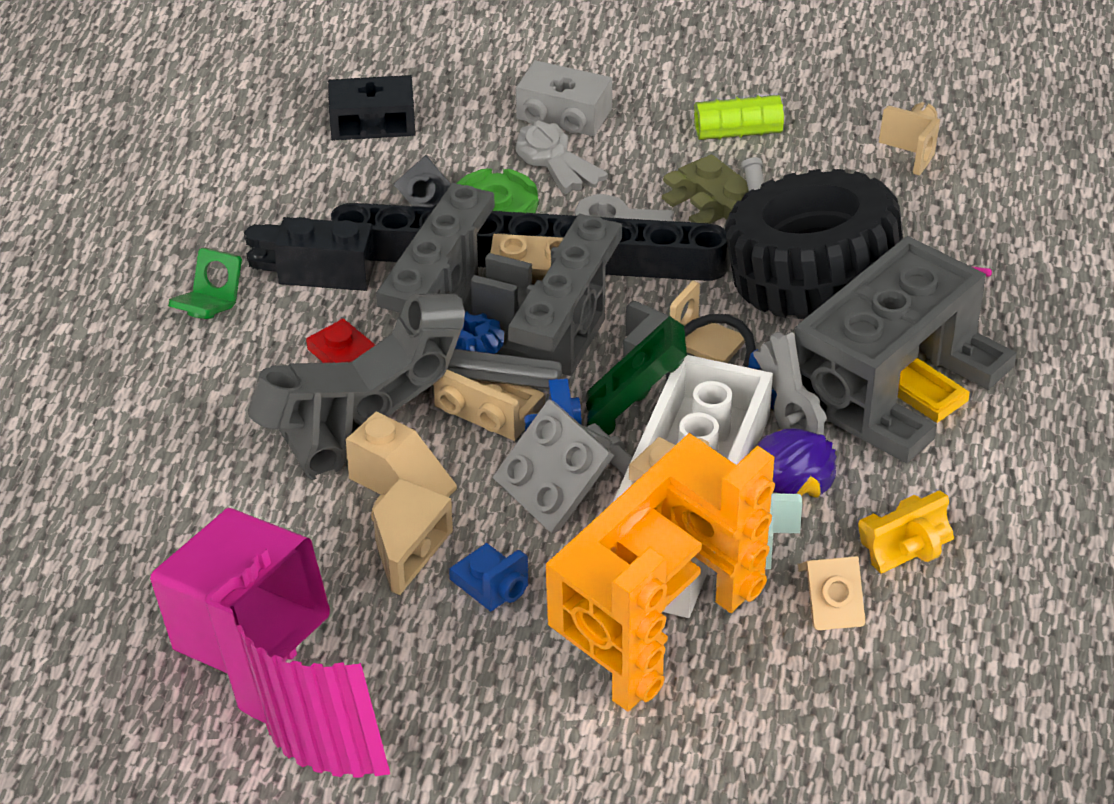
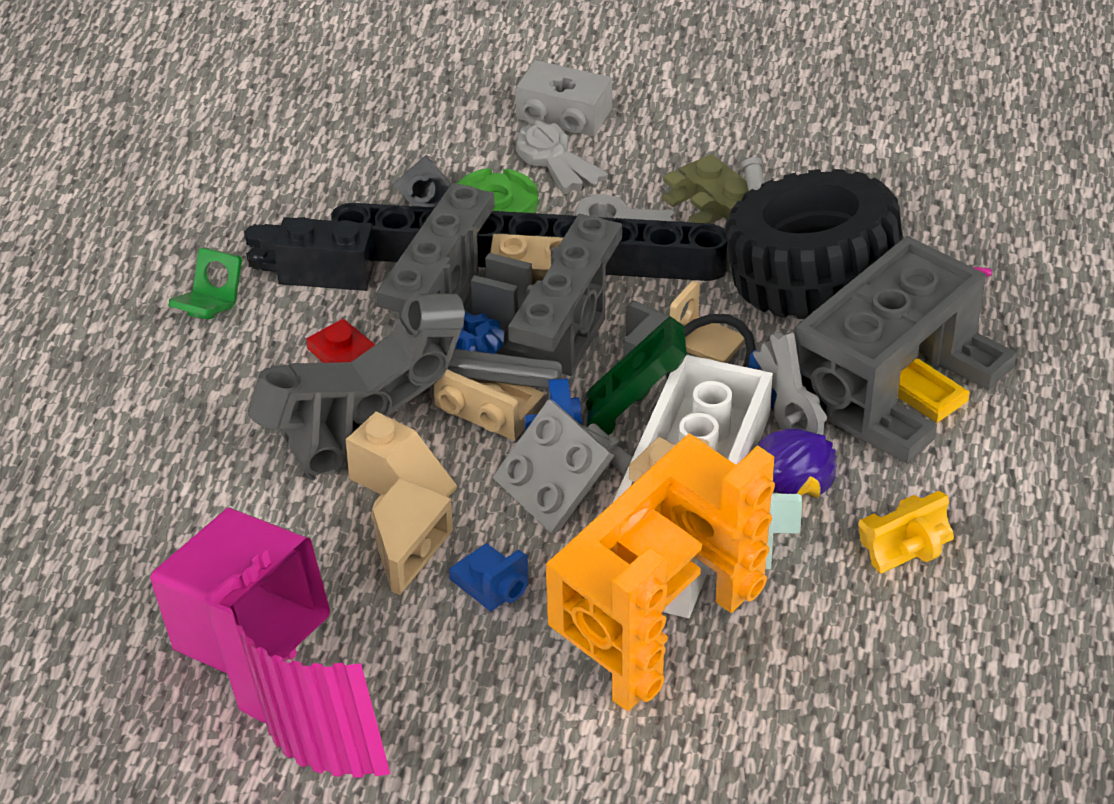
black brick [328,75,416,141] -> none
lime axle [694,95,784,140] -> none
tan bracket [798,556,865,630] -> none
tan bracket [879,102,940,176] -> none

